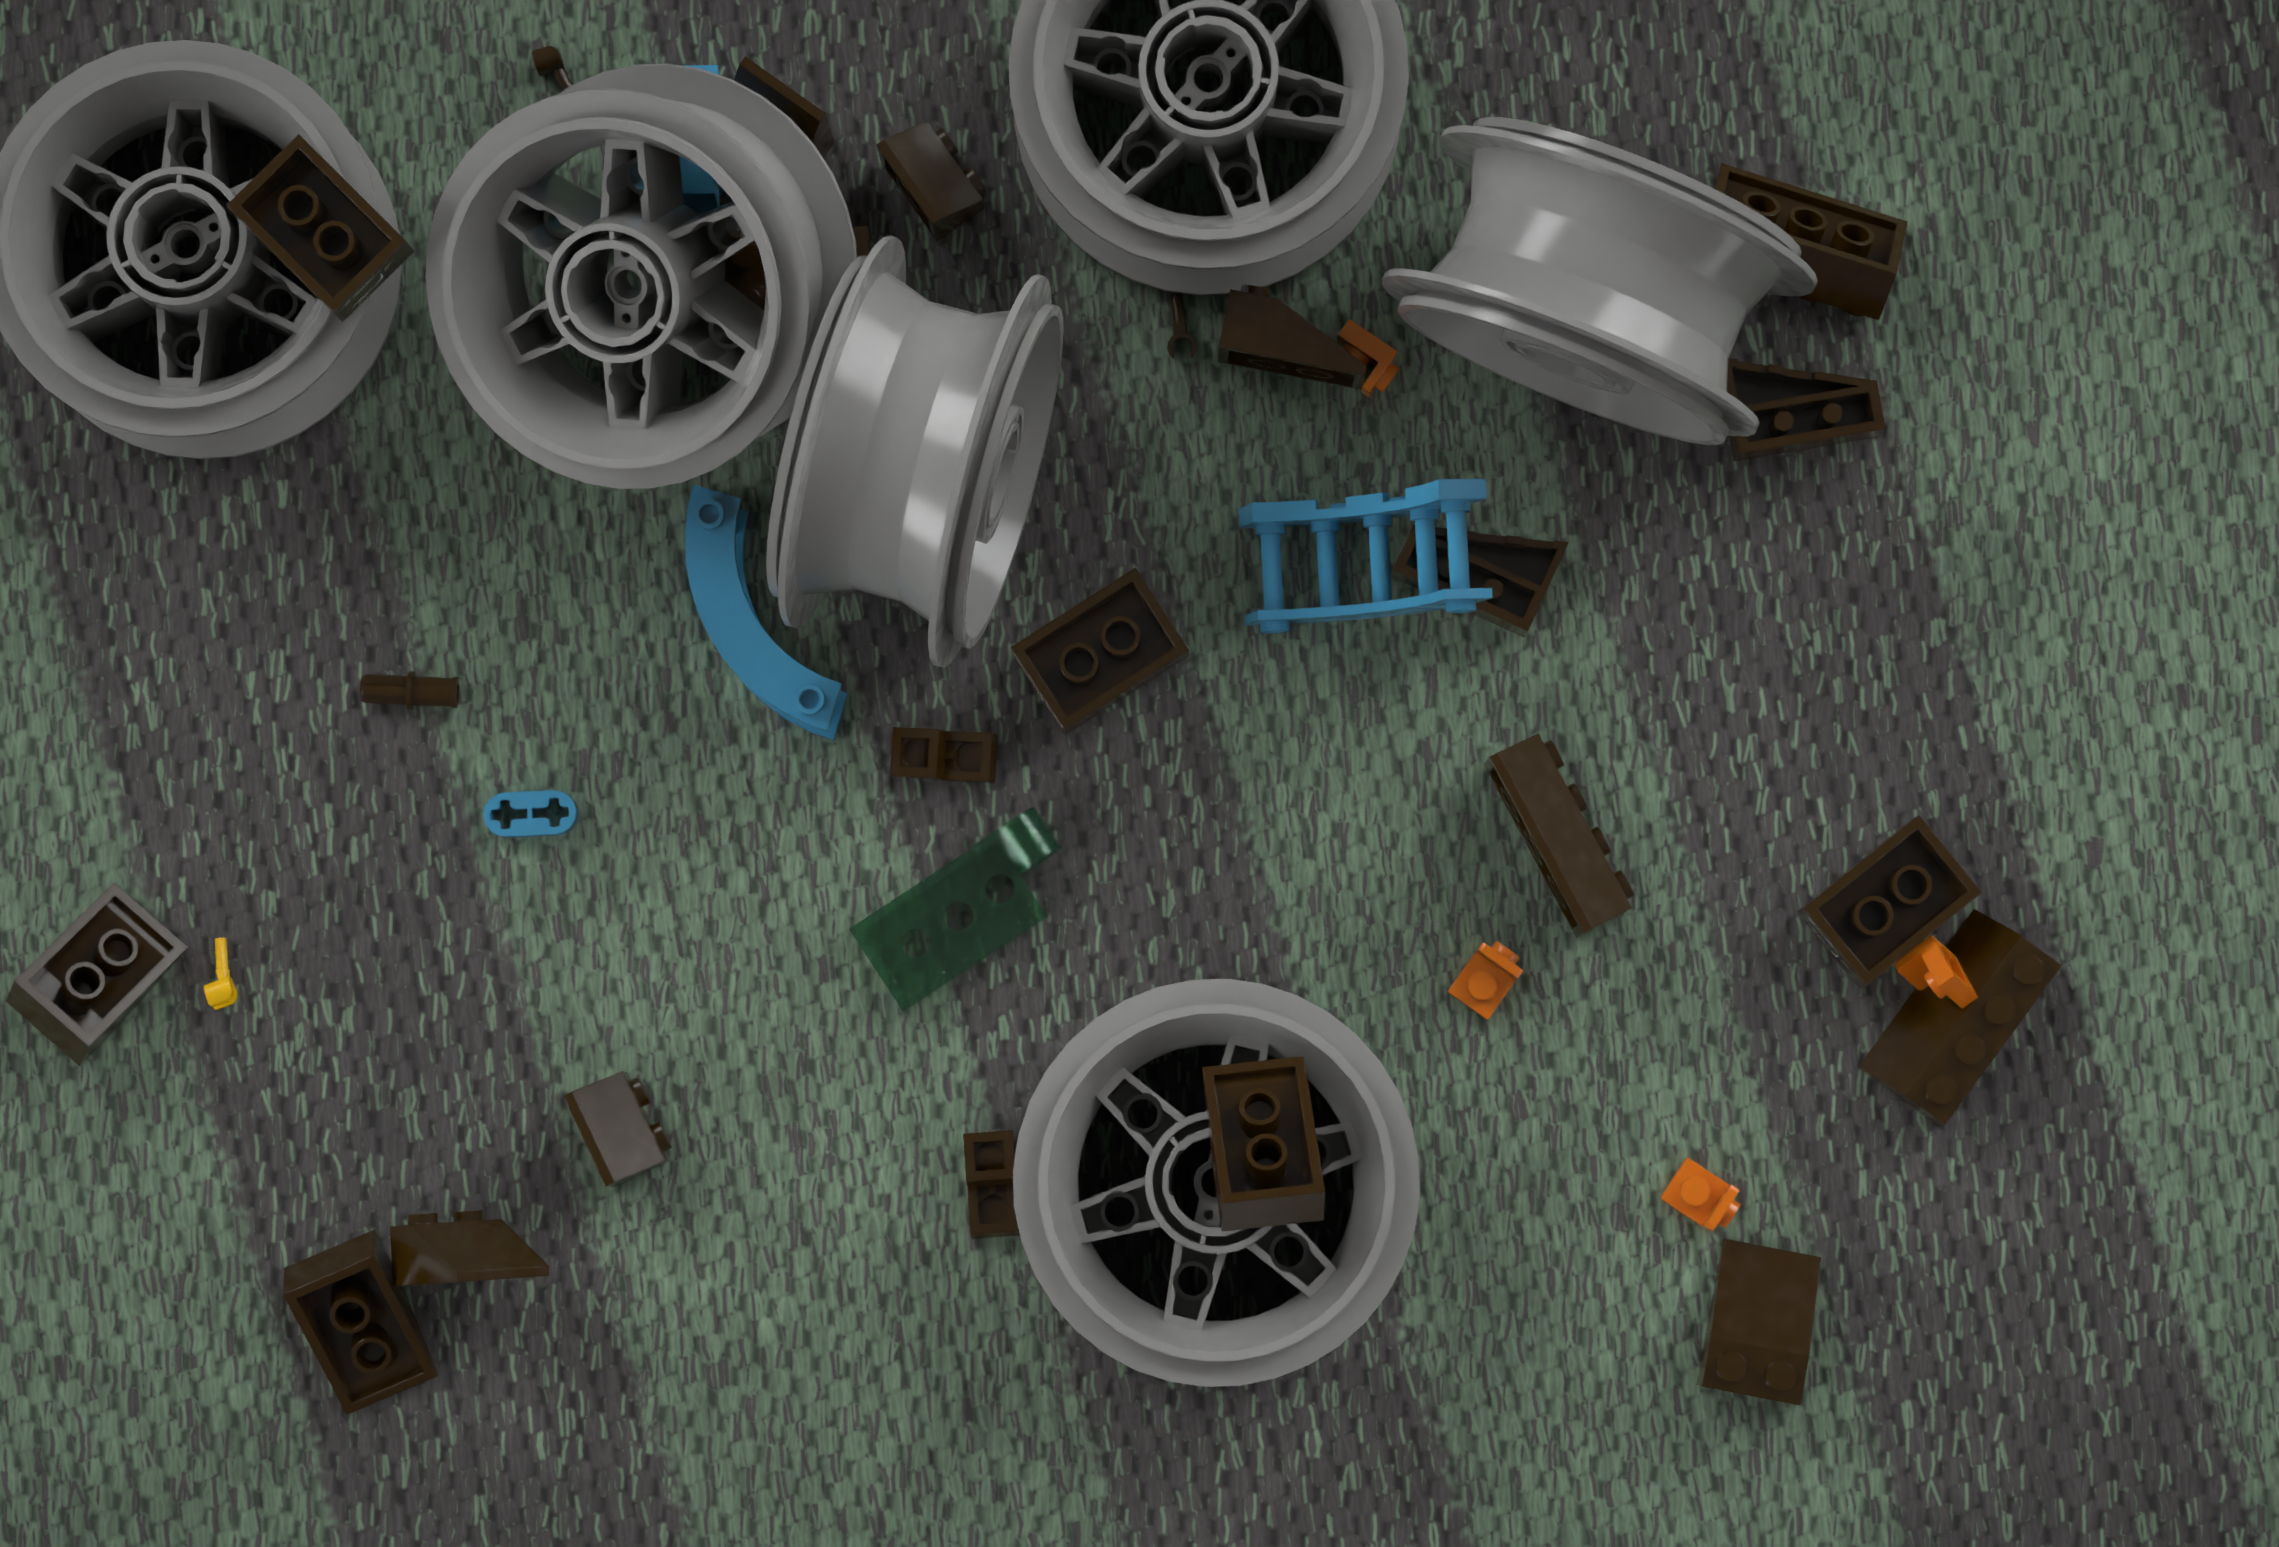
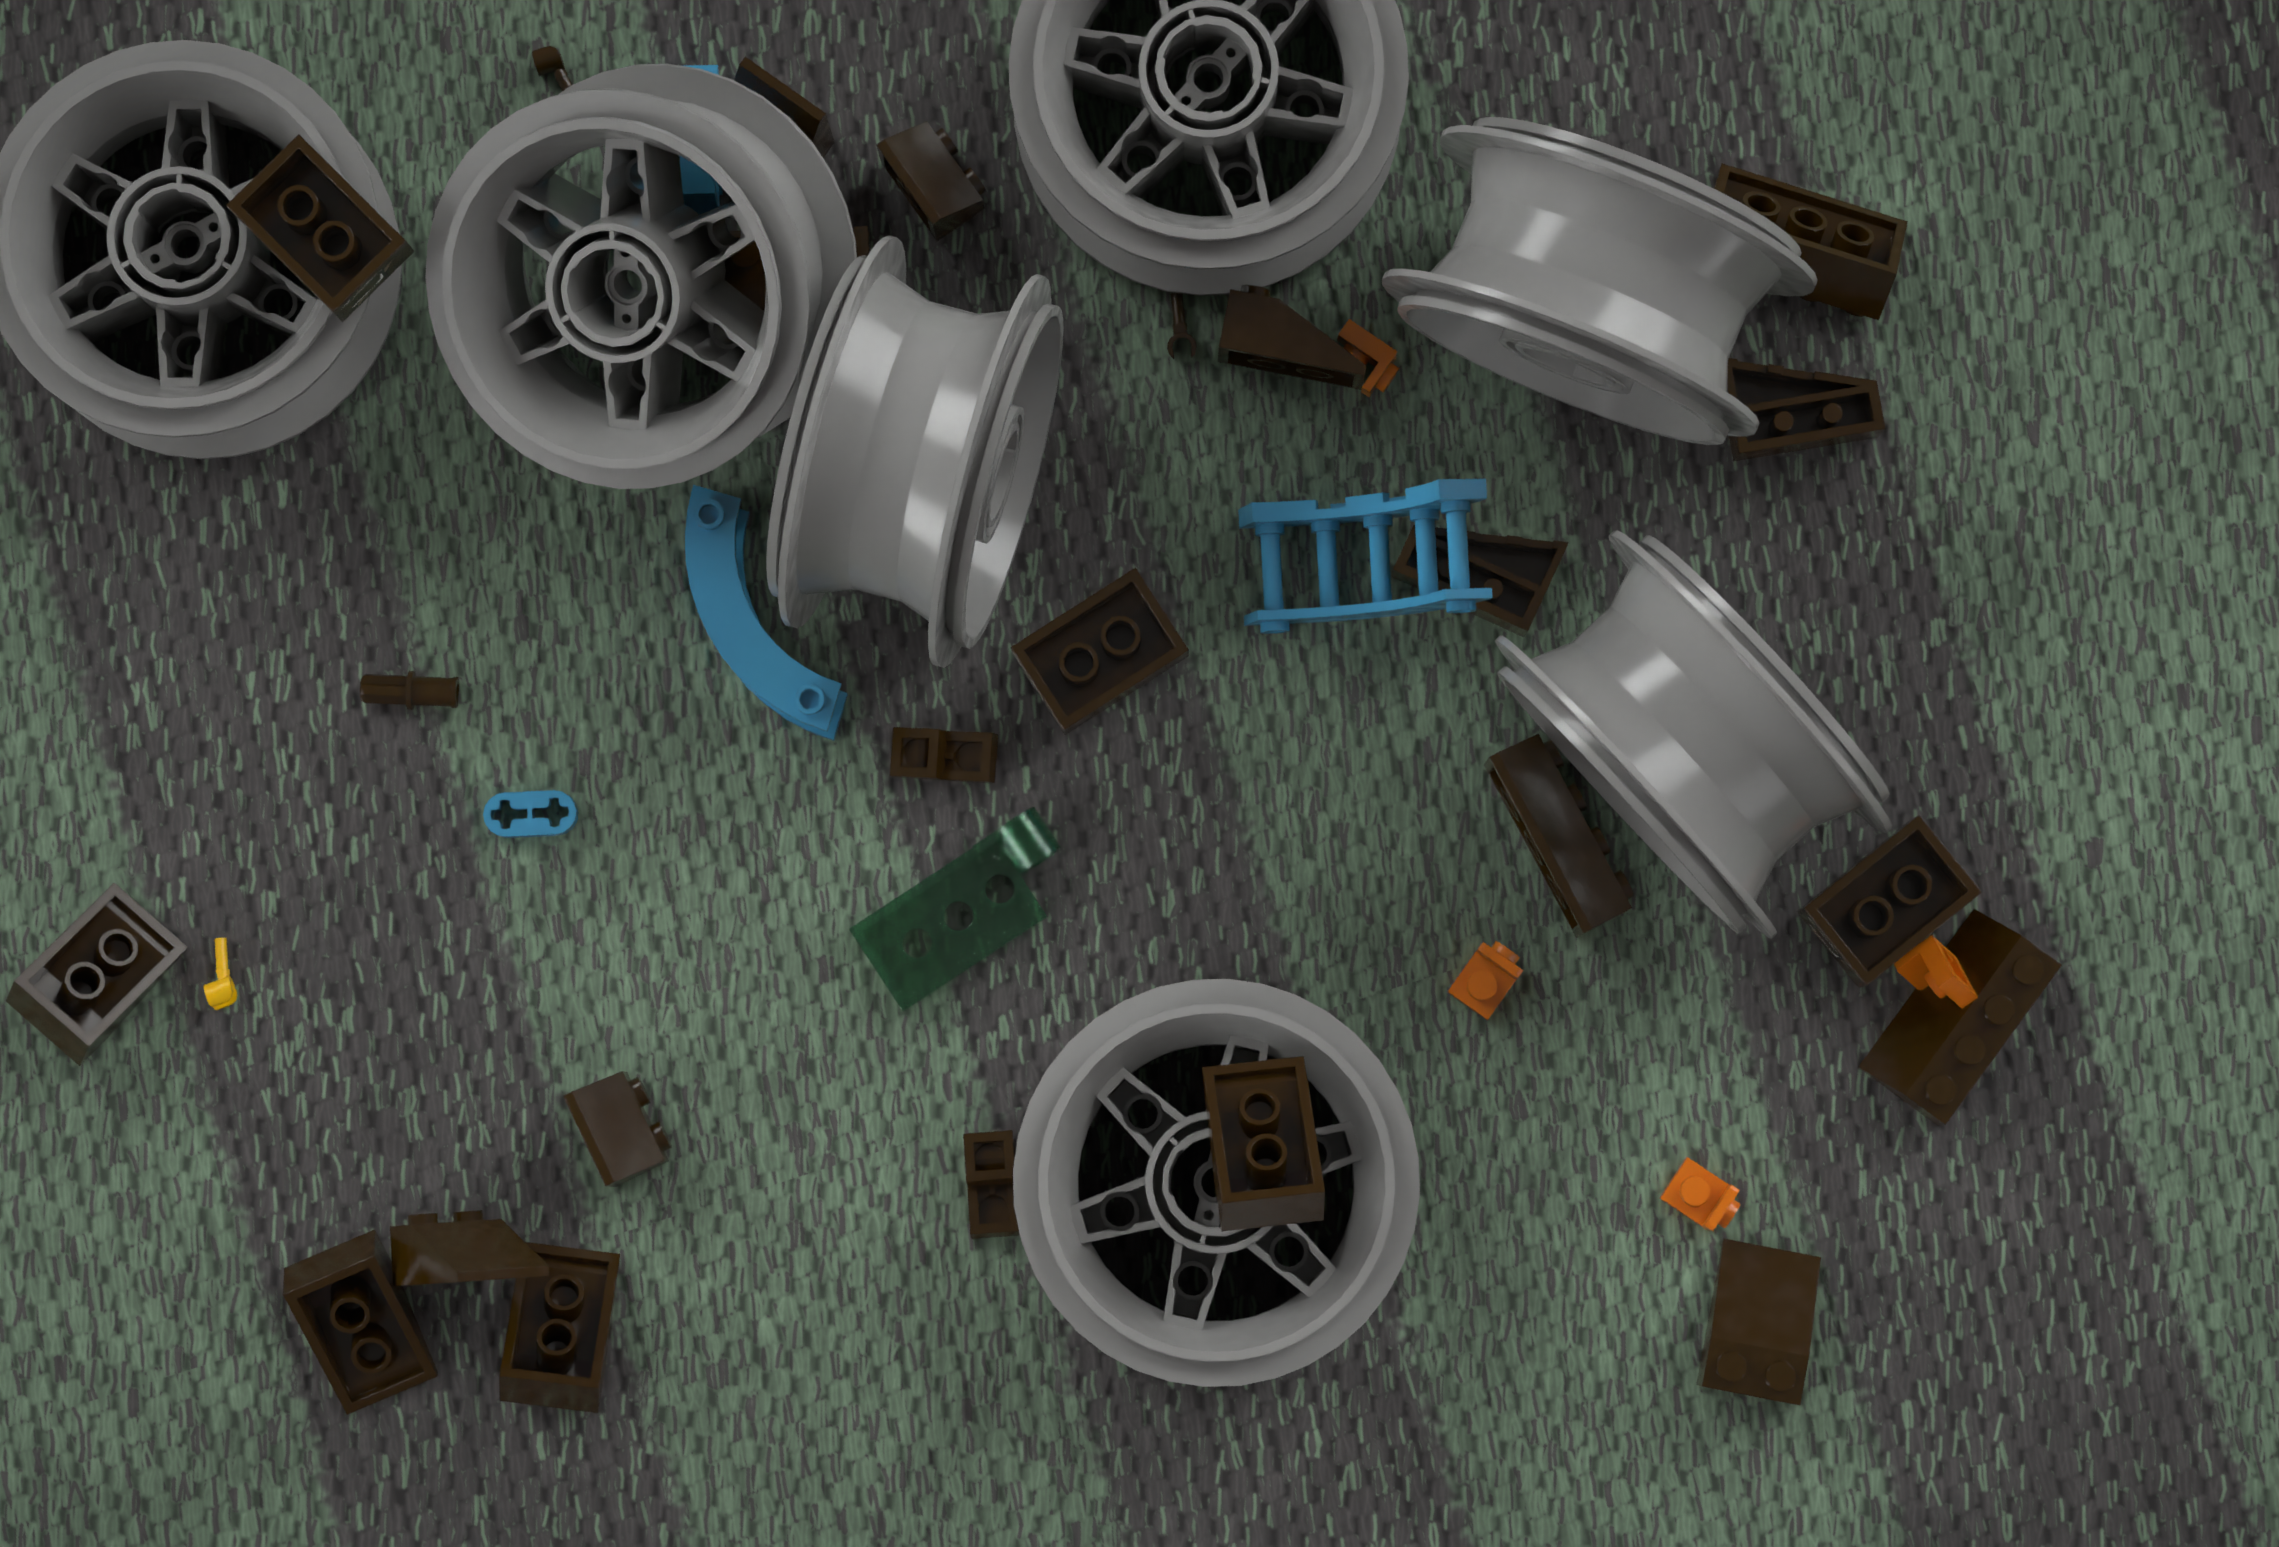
none -> dark brown slope [499,1242,620,1413]
none -> light grey wheel [1495,530,1892,939]

